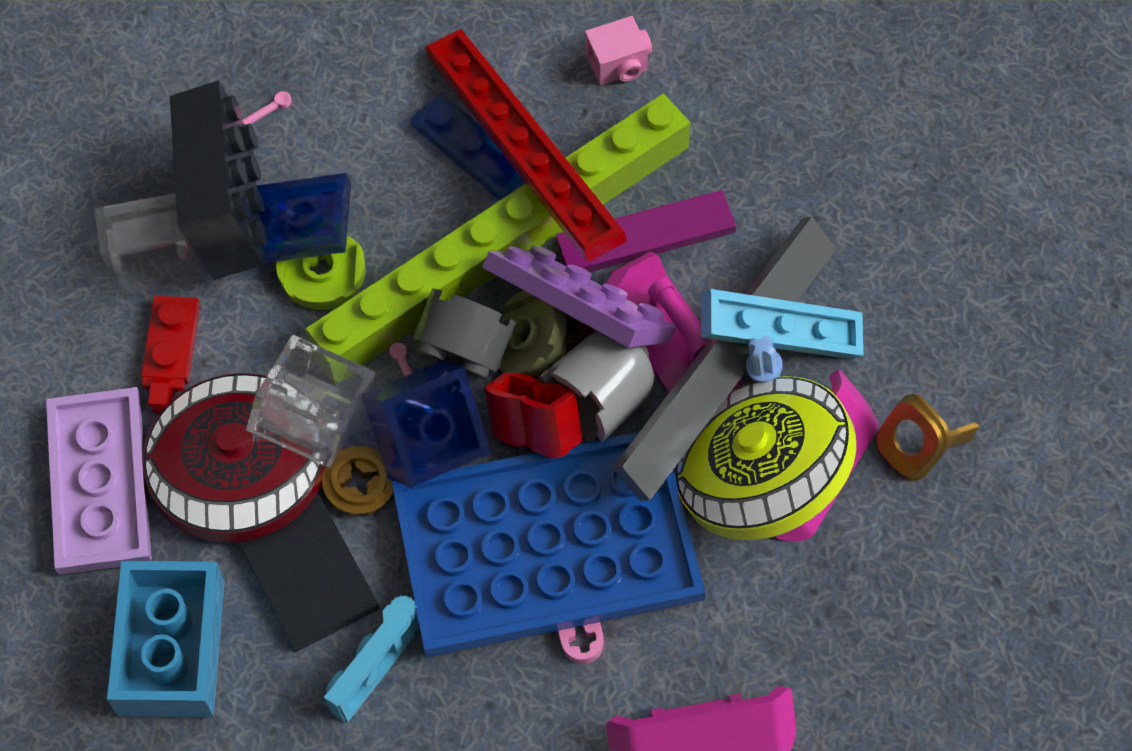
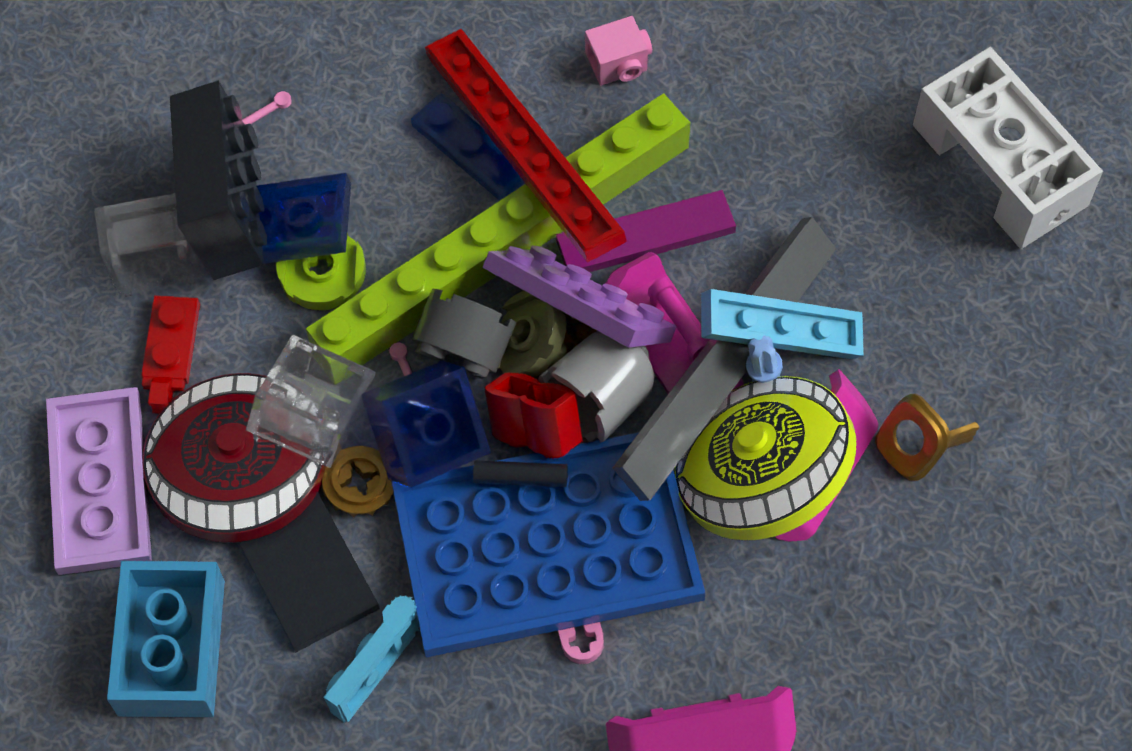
none -> black piece [473,460,568,487]
none -> white plate [913,47,1103,249]

